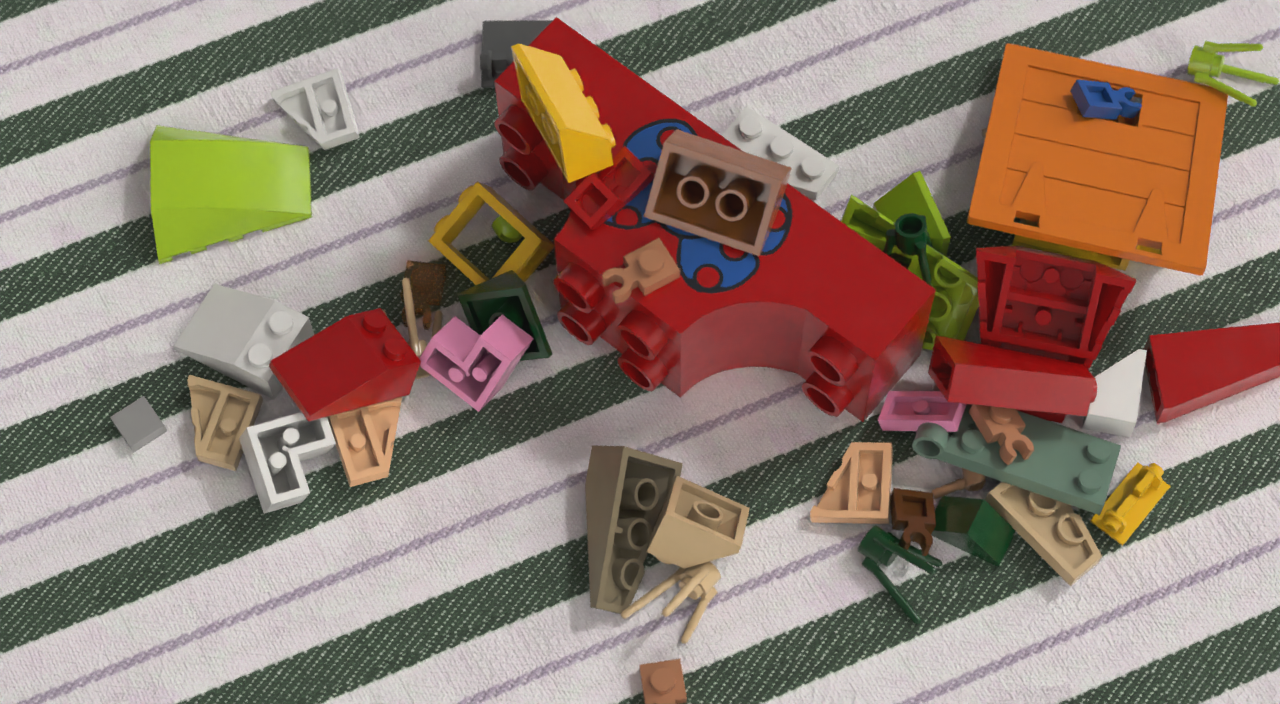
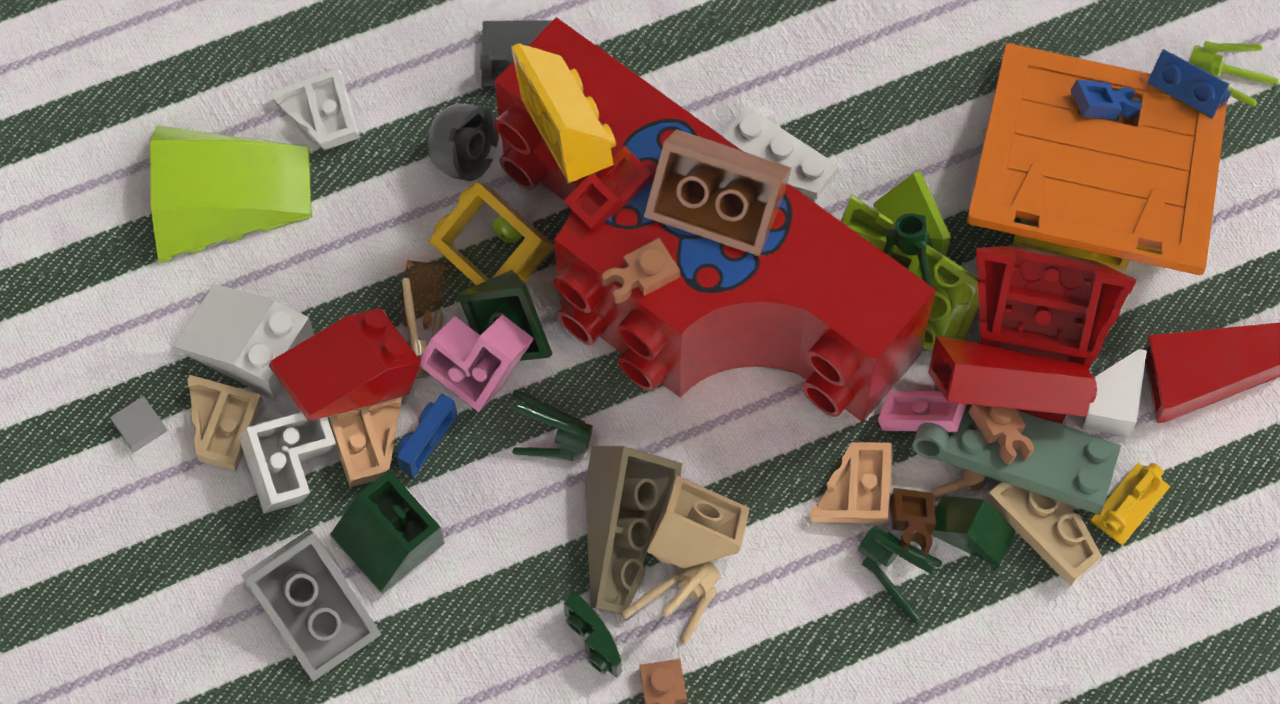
none -> light grey slope [241,529,382,681]
none -> dark green slope [330,470,445,594]
none -> blue plate [396,393,458,479]
none -> dark grey cylinder [427,103,499,181]
none -> dark green plant [512,389,593,461]
none -> dark green slope [564,591,622,678]
none -> blue hinge [1147,49,1231,118]

